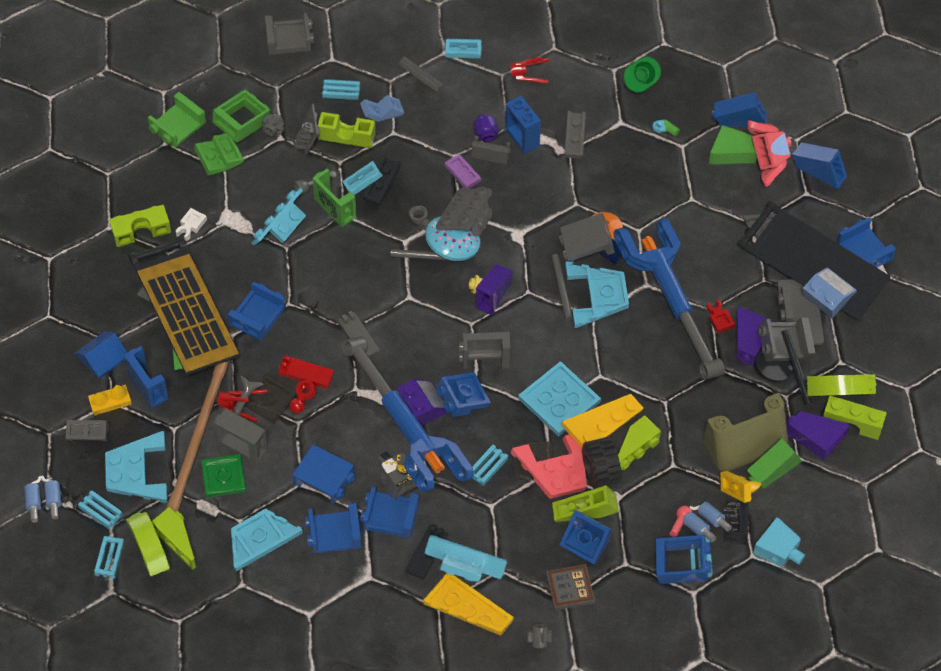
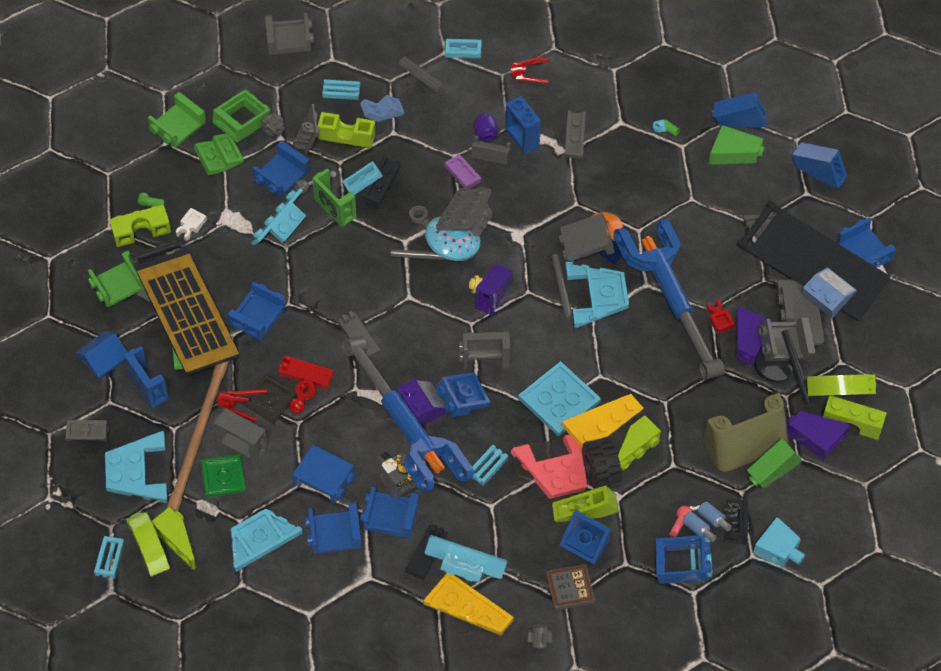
medium blue piece [24,476,61,522] -> none
medium azure tile [78,490,122,530] -> none
yellow tile [88,385,132,416] -> none
dark grey piece [233,376,264,415] -> none
green piece [624,57,661,92] -> none
yellow tile [720,471,762,503] -> none
coral torso [747,120,791,187] -> none
none -> bright green panel [87,251,144,308]
none -> bright green arm [137,193,164,207]
none -> blue panel [252,141,310,198]

